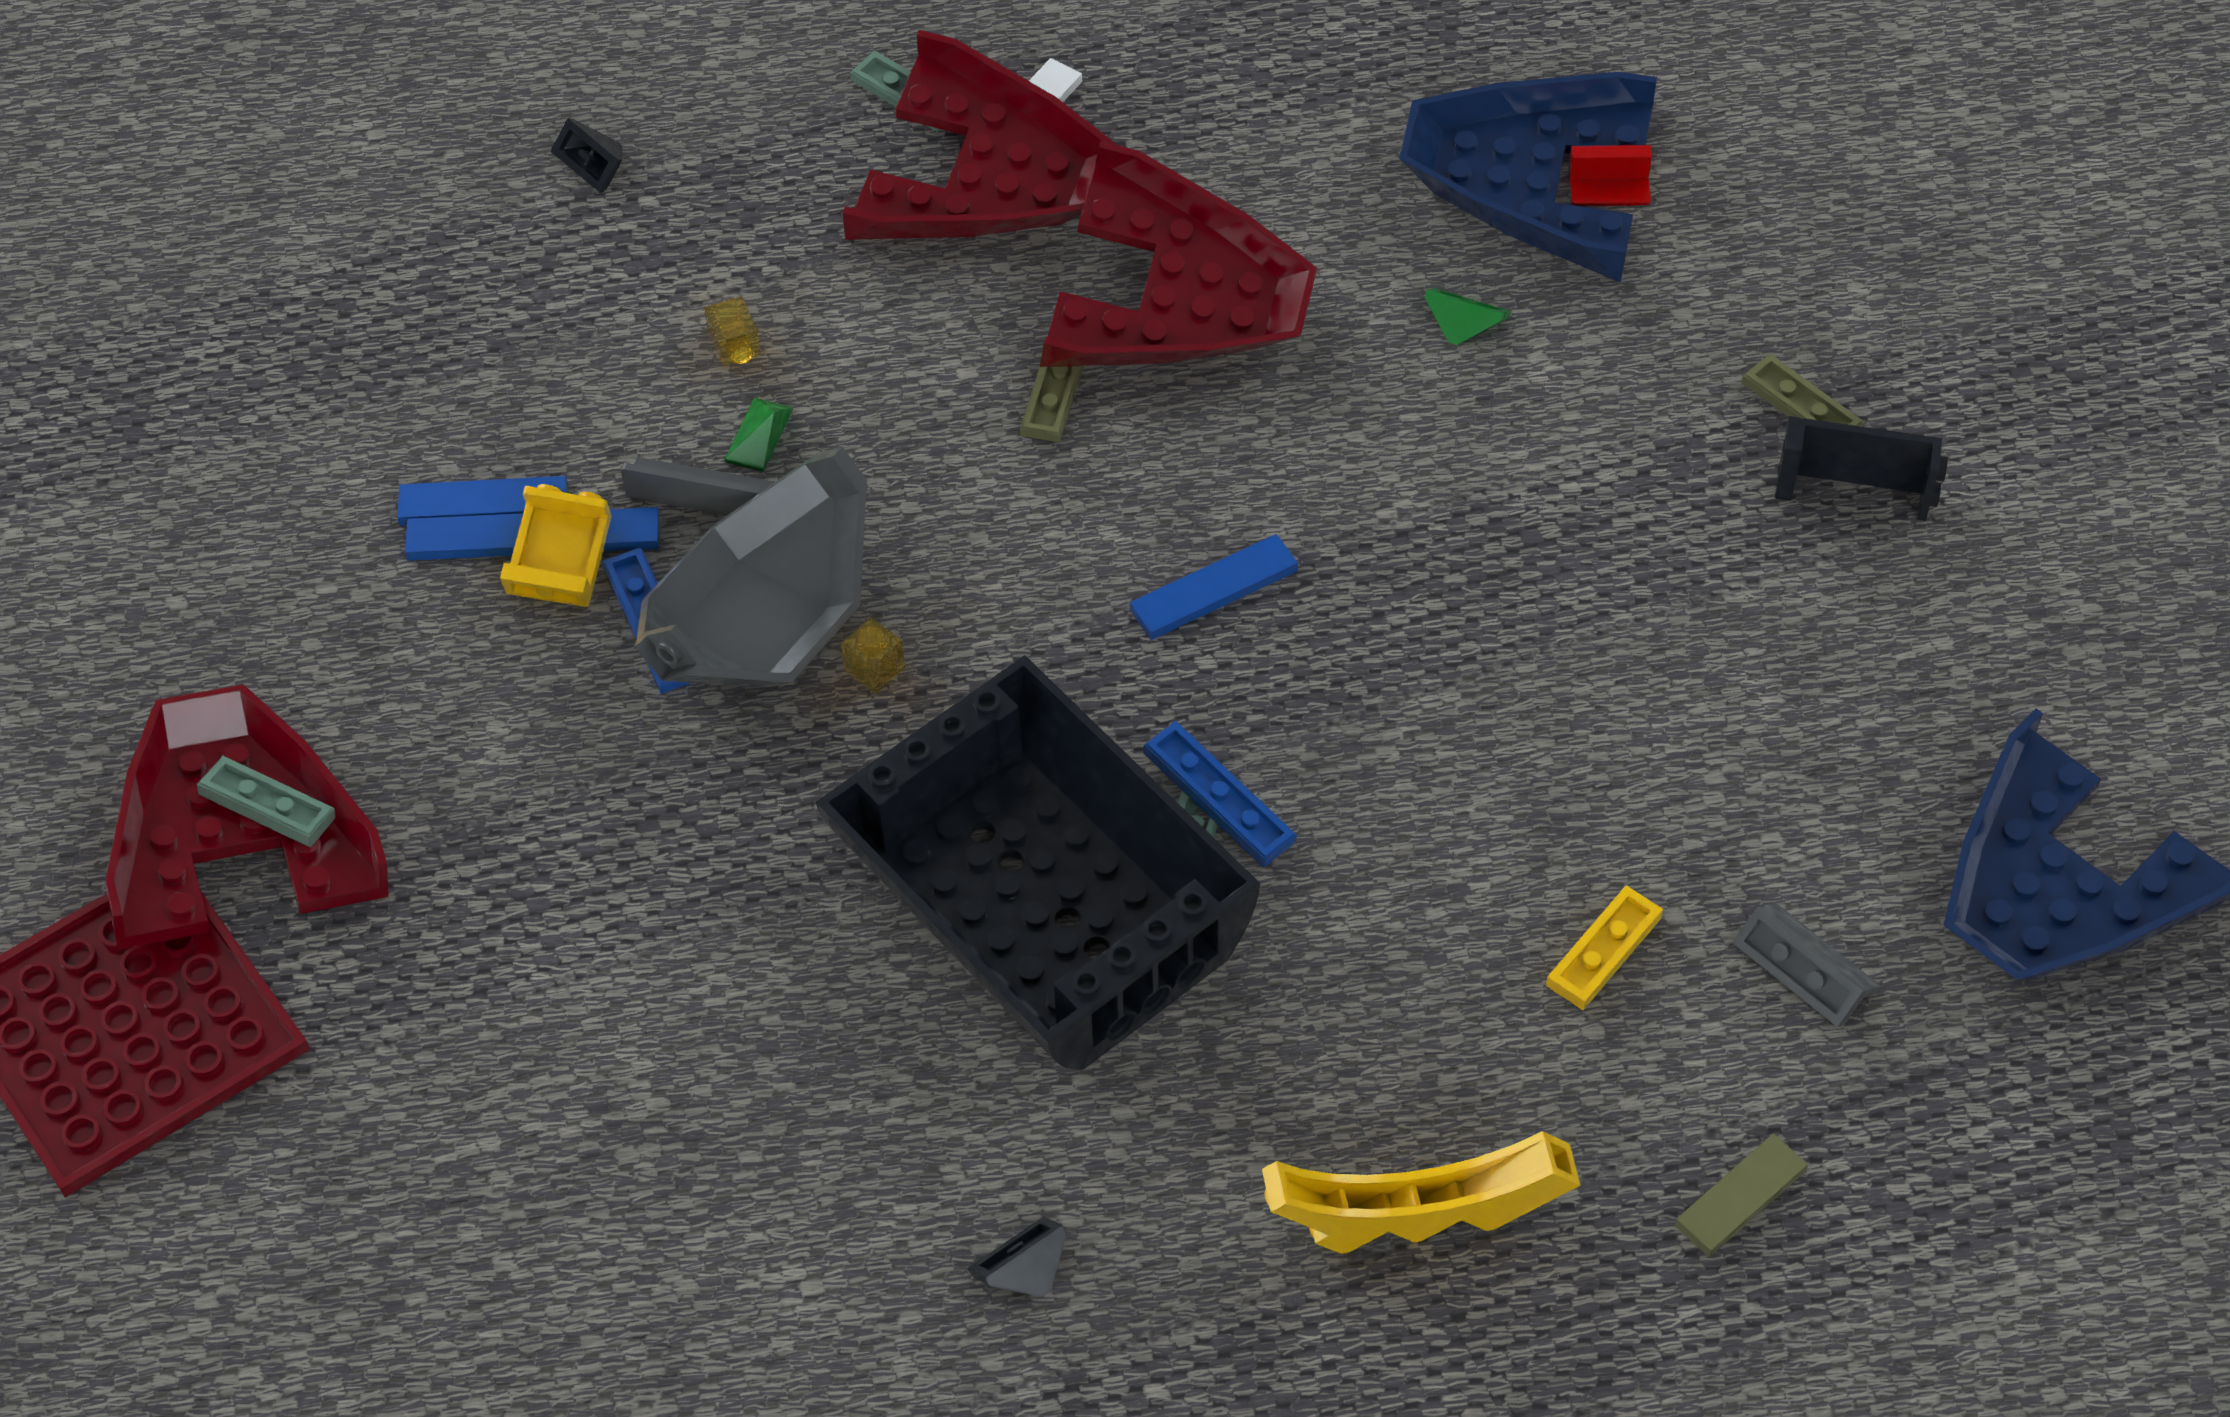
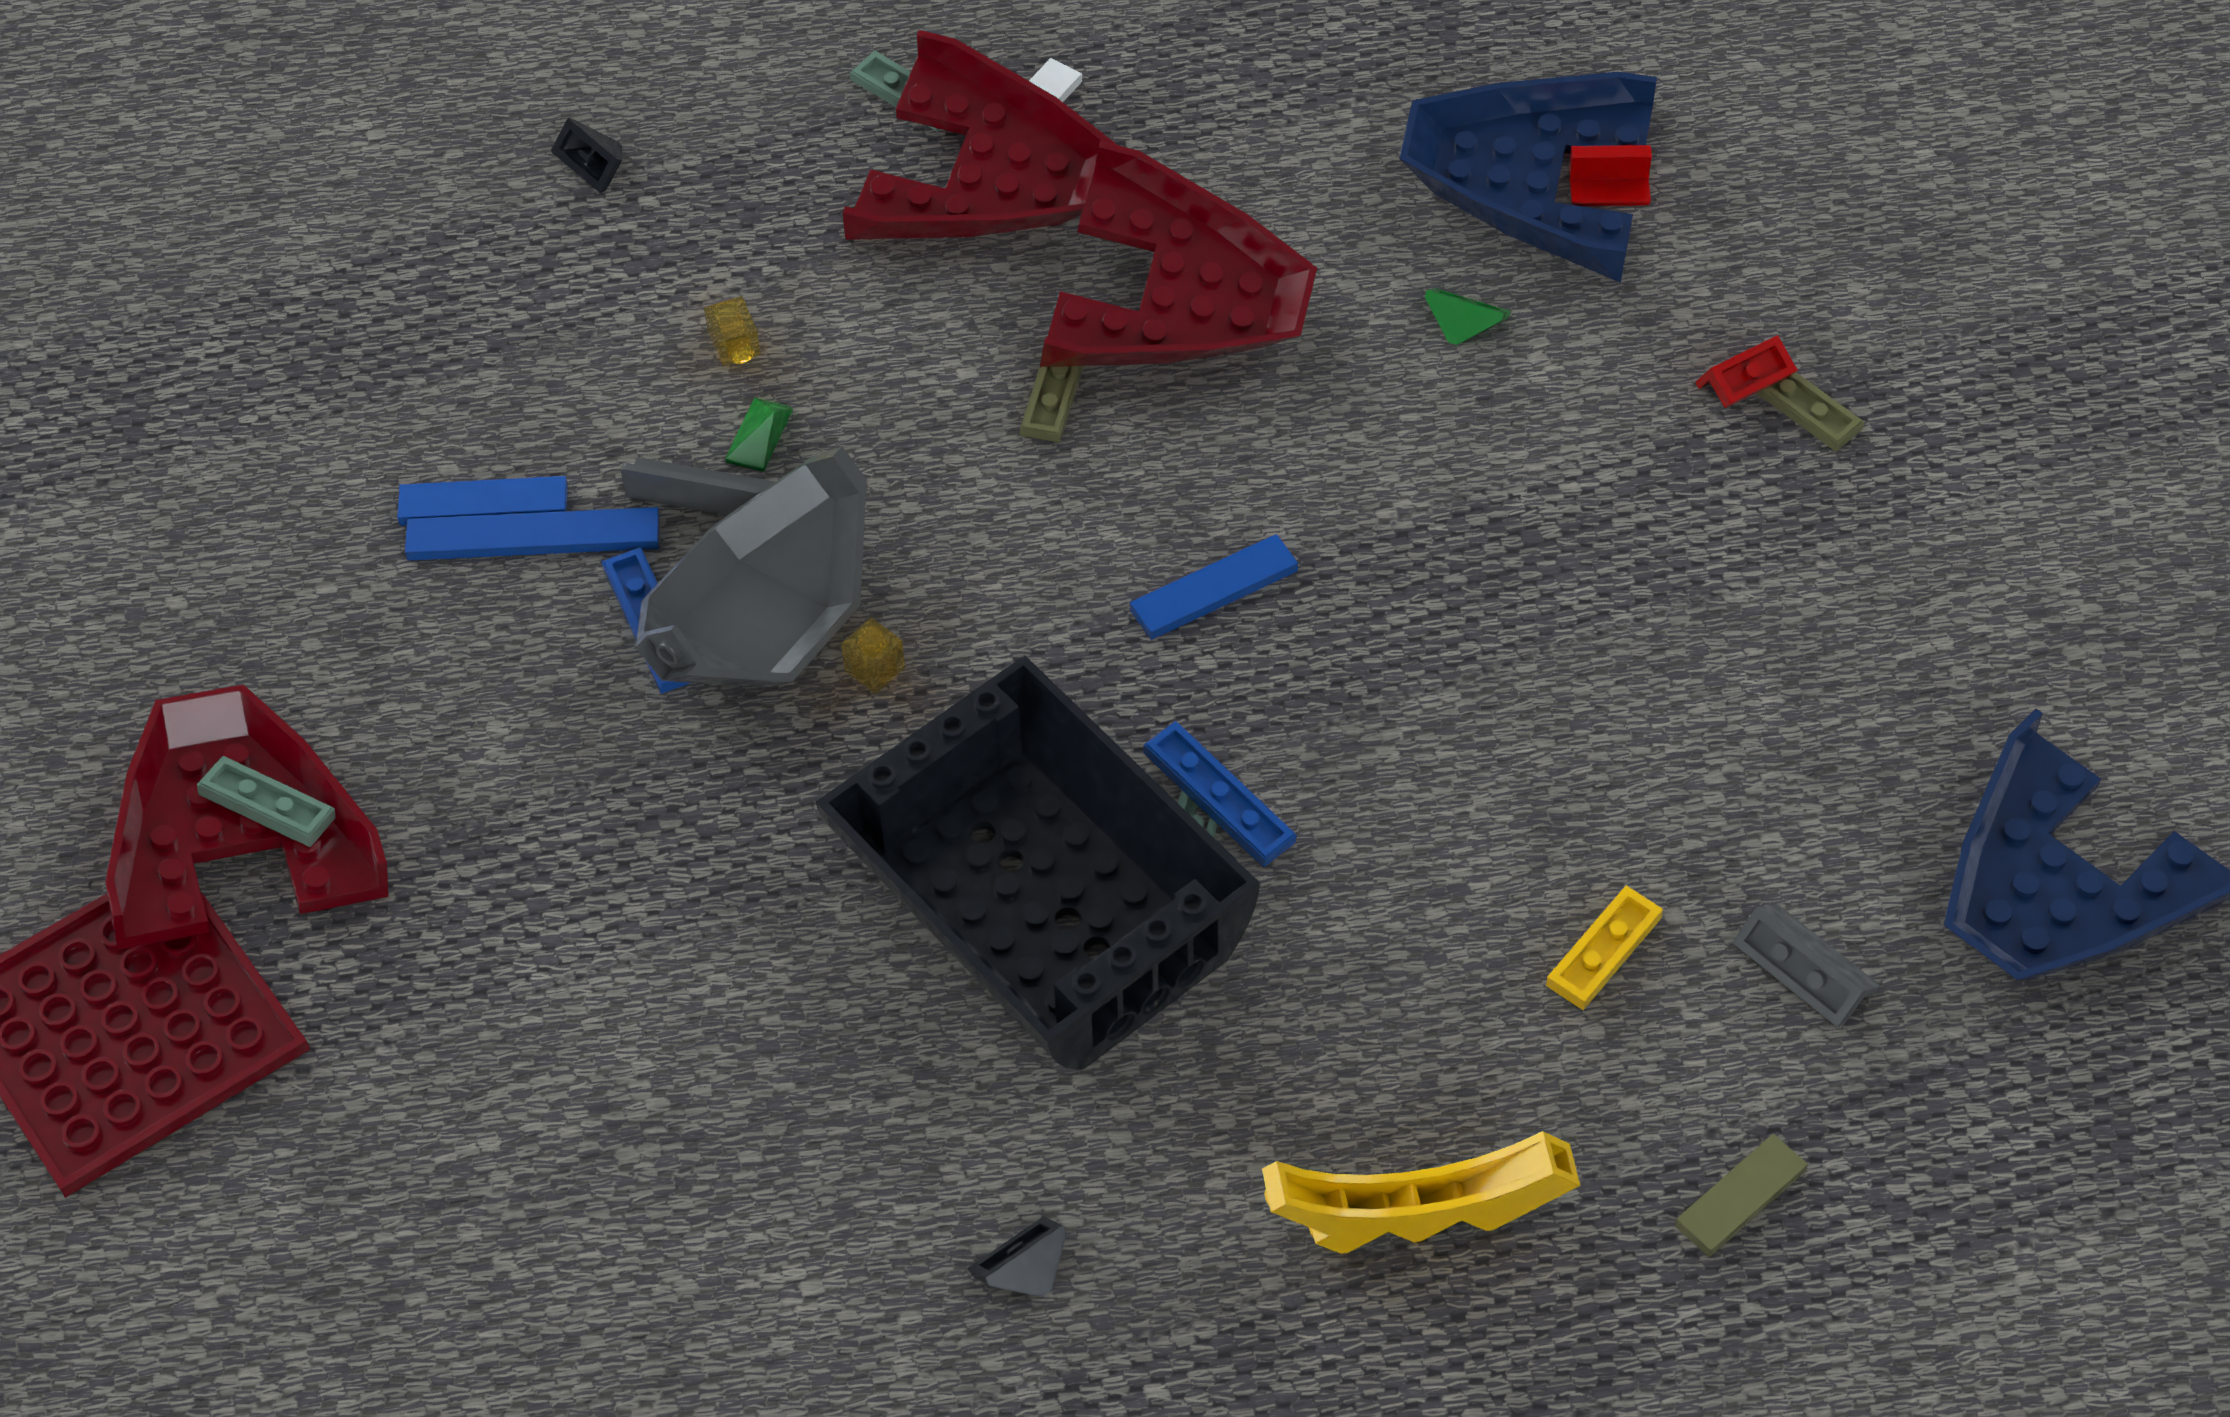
yellow panel [500,484,612,607] -> none
black panel [1775,416,1948,521] -> none
none -> red panel [1695,335,1798,409]

